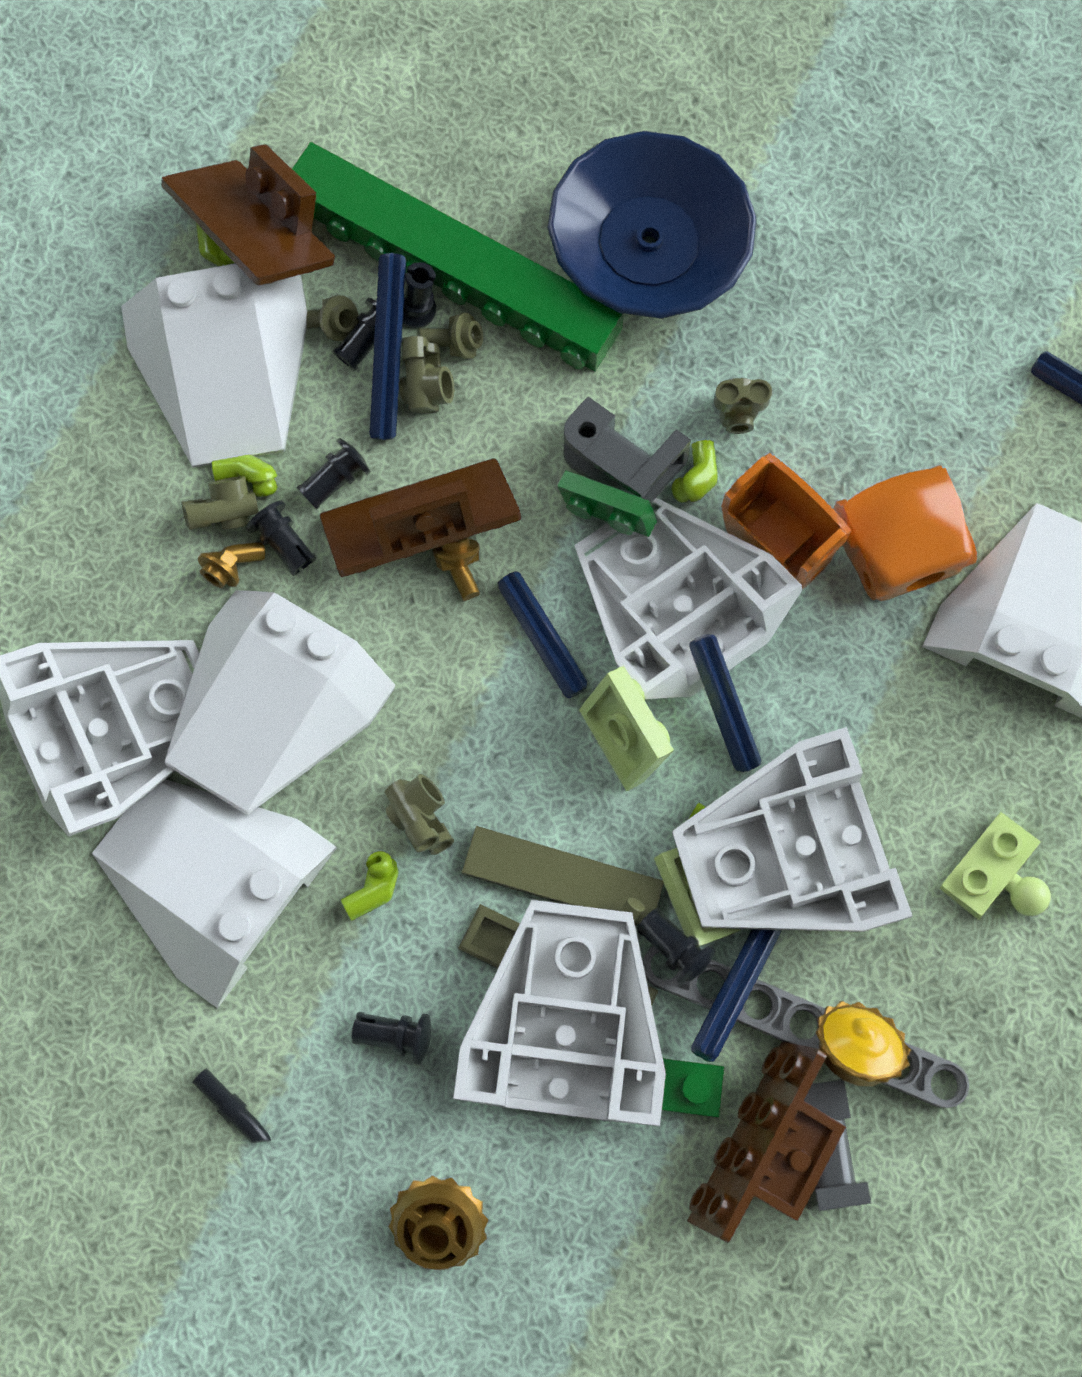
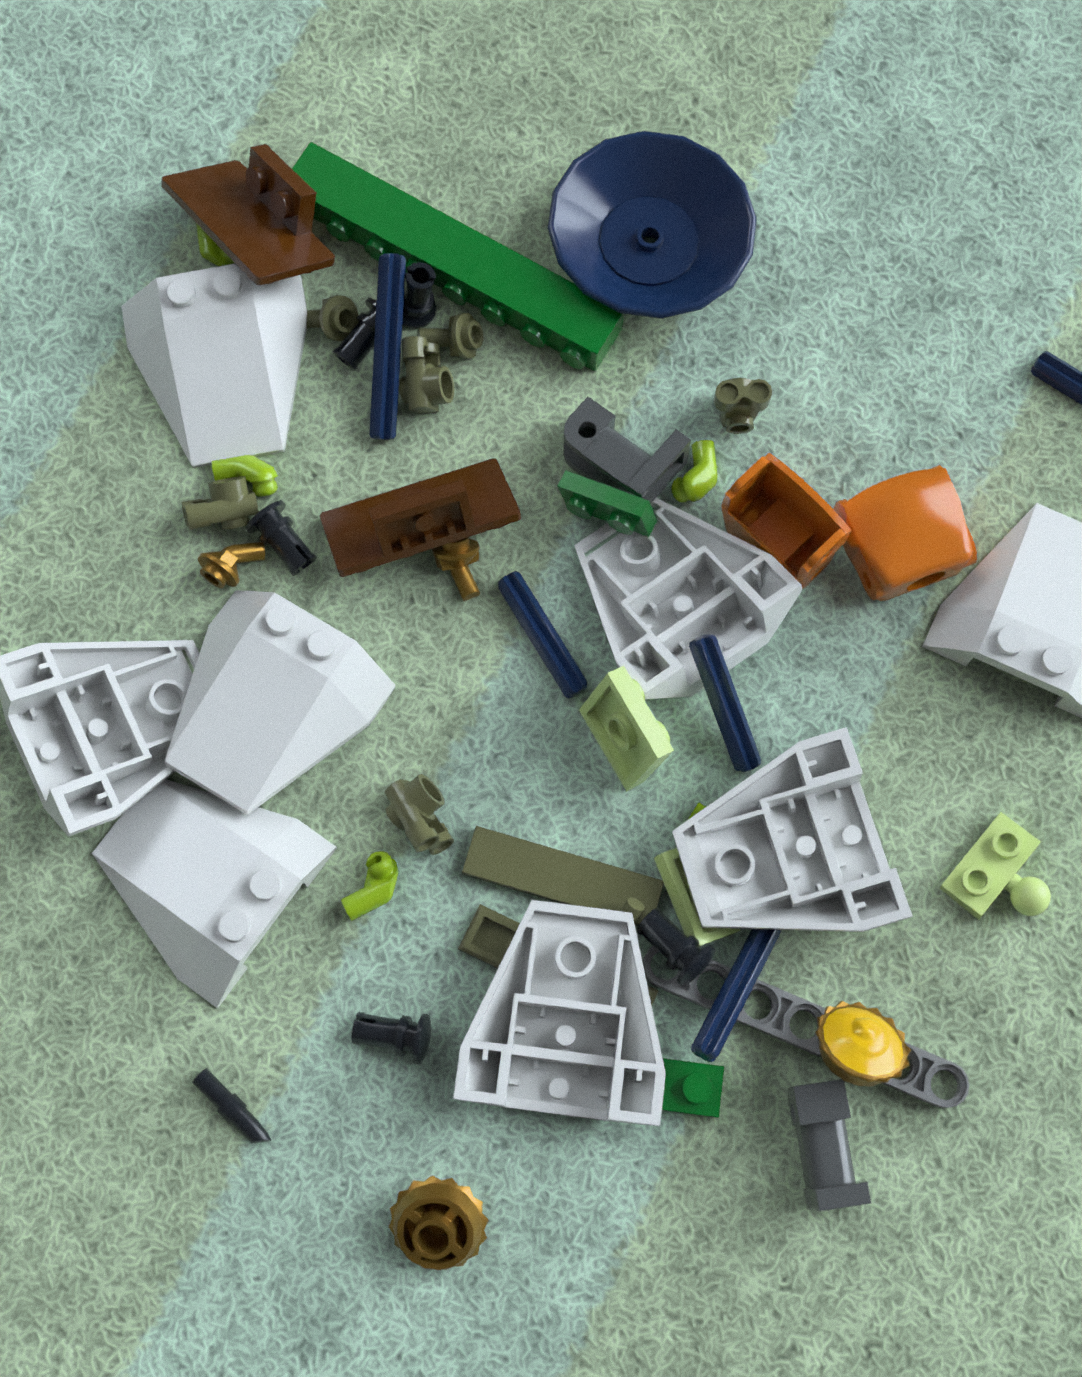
black pin [296,438,371,510] -> none
reddish brown bracket [687,1041,846,1243] -> none

